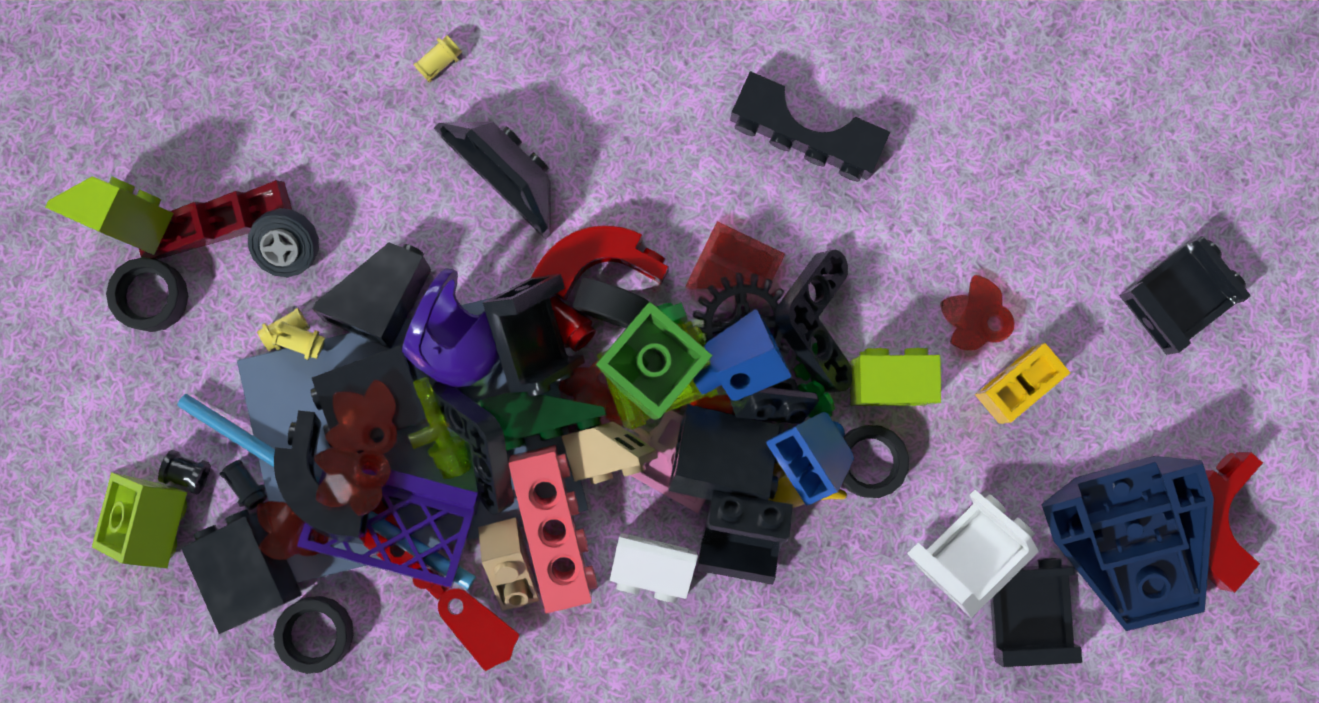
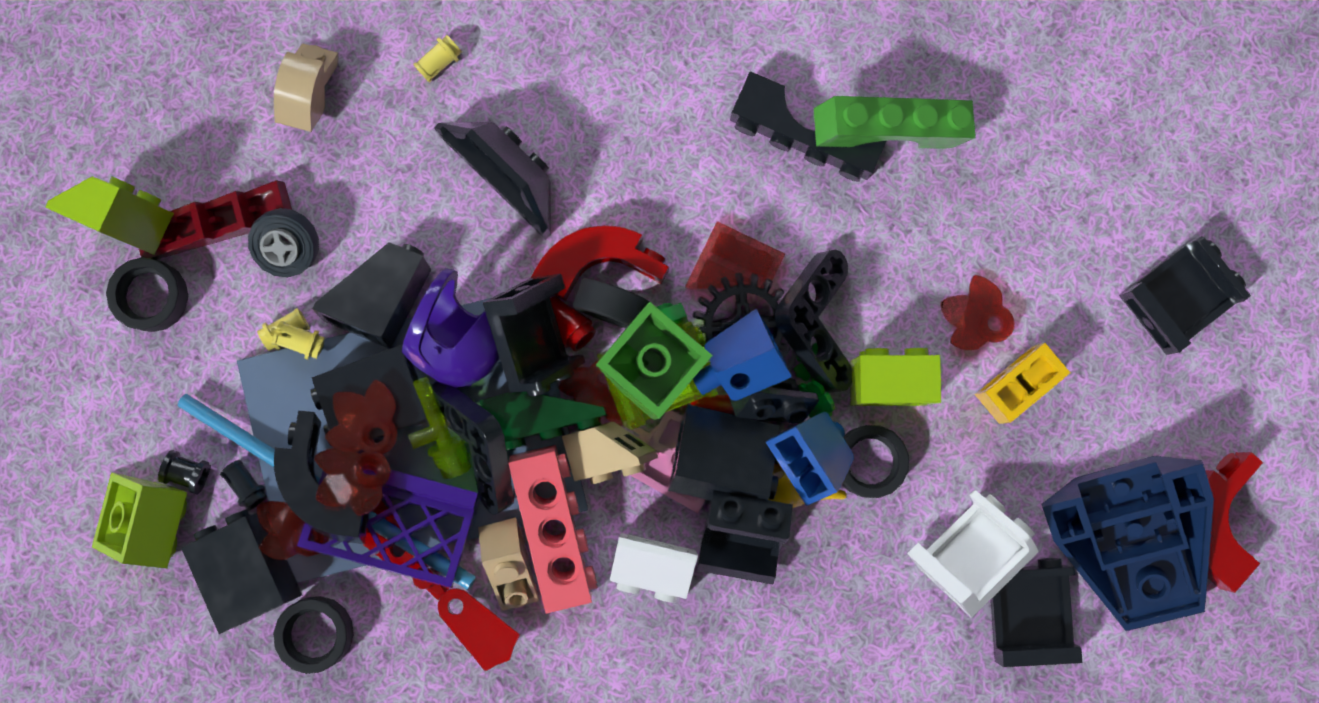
none -> tan brick [274,43,338,132]
none -> bright green arch [814,96,976,149]

